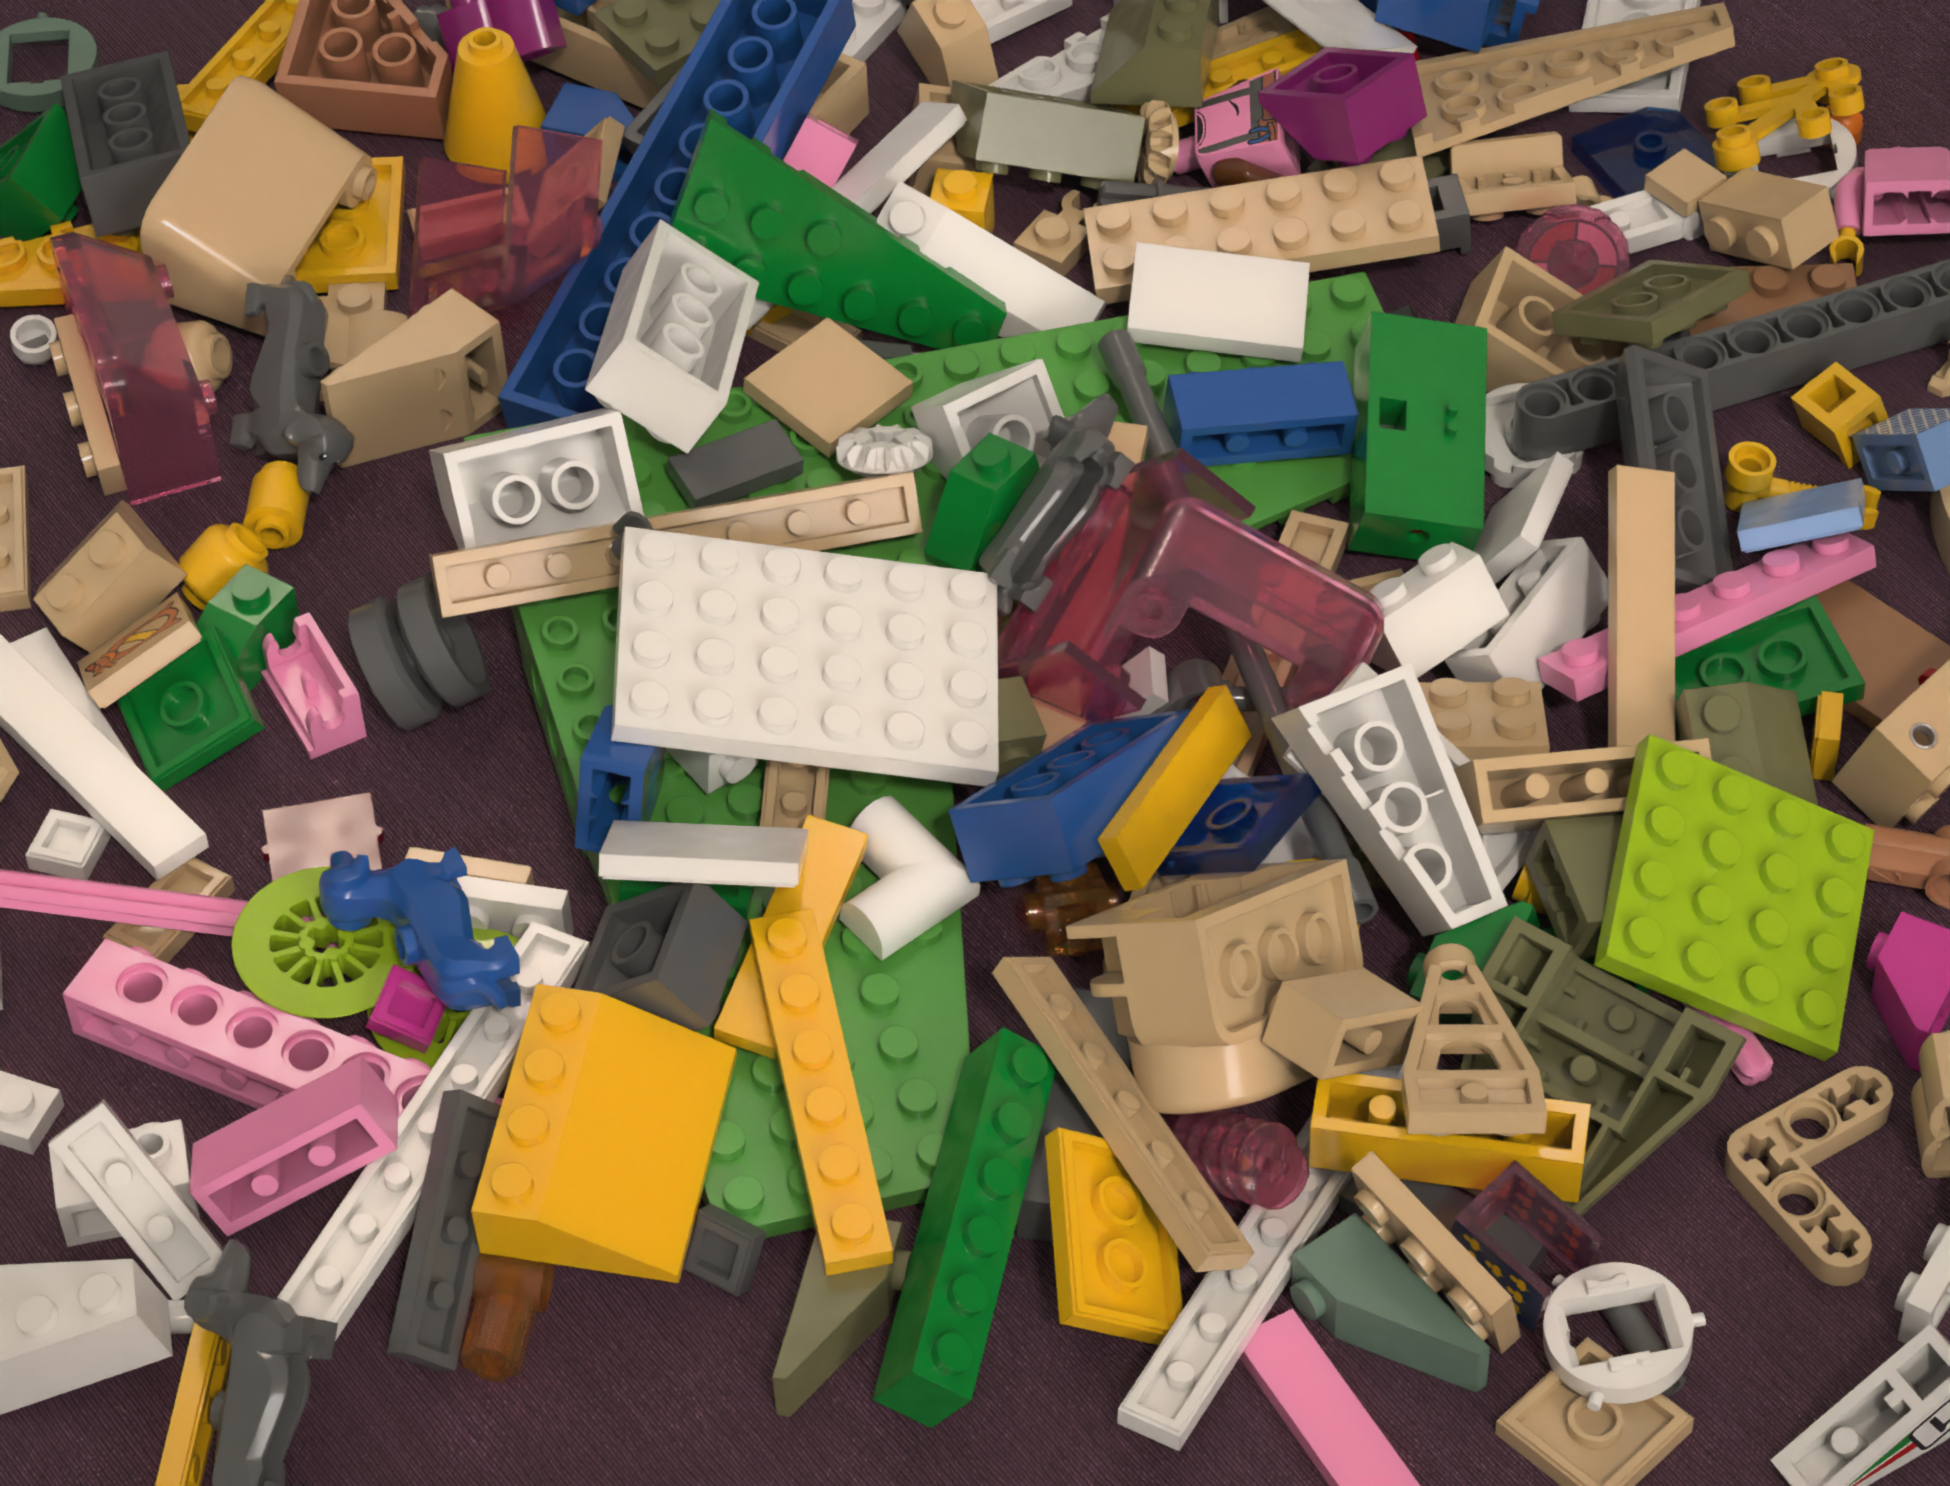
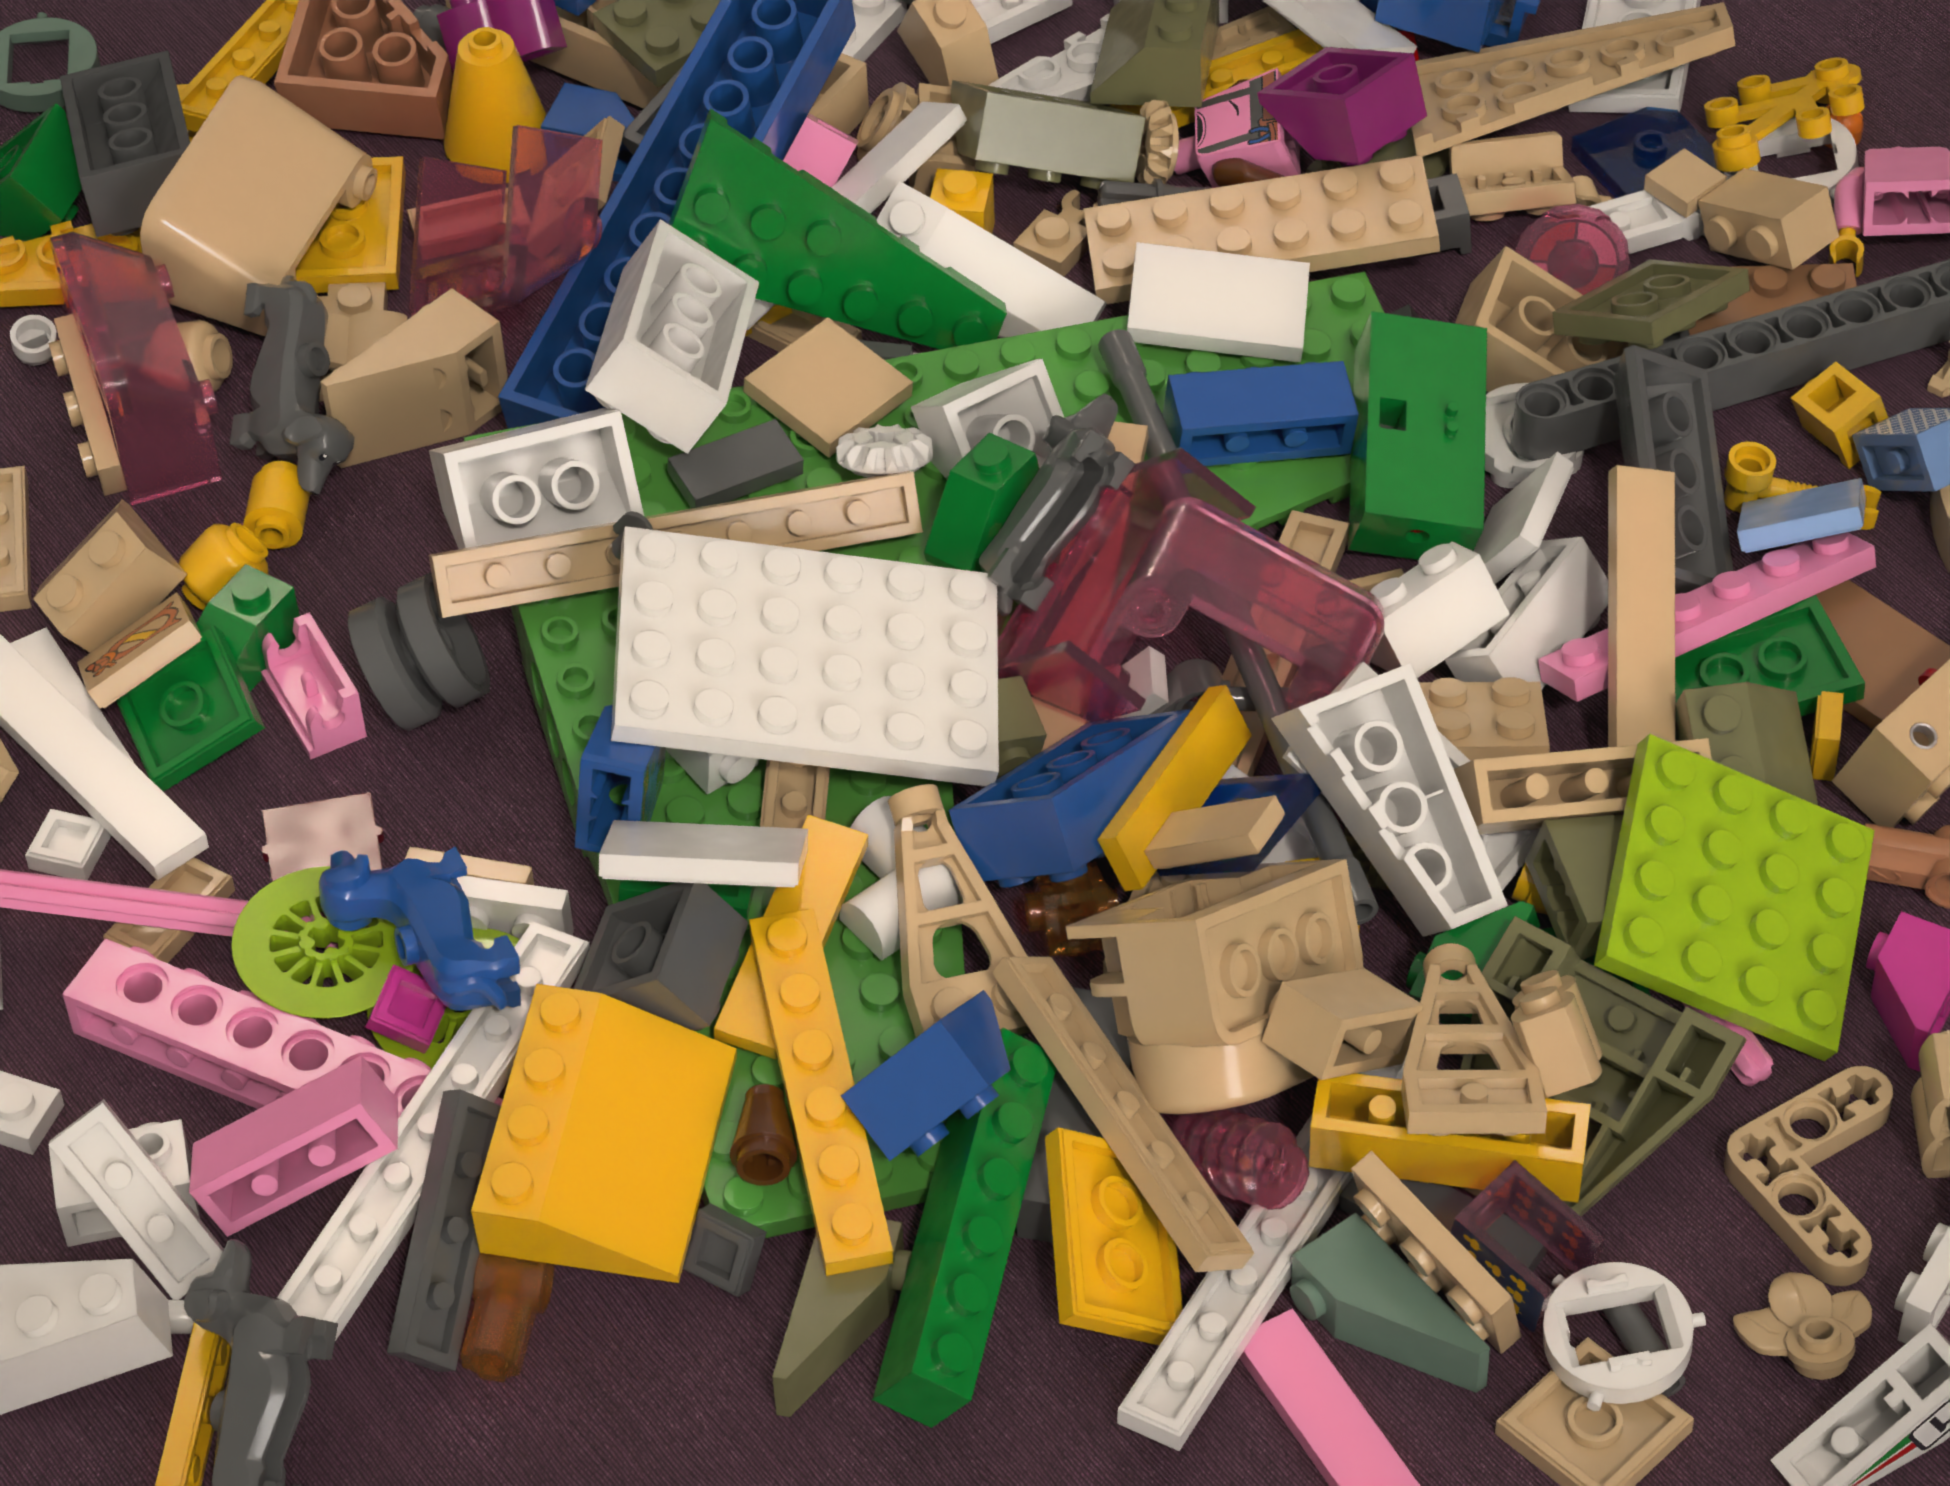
none -> reddish brown cone [730,1084,797,1186]
none -> blue slope [841,990,1011,1161]
none -> tan gear [857,82,918,161]
none -> tan plate [888,784,1032,1038]
none -> tan tile [1144,795,1286,869]
none -> tan brick [1511,970,1603,1098]
none -> tan plate [1733,1272,1872,1380]

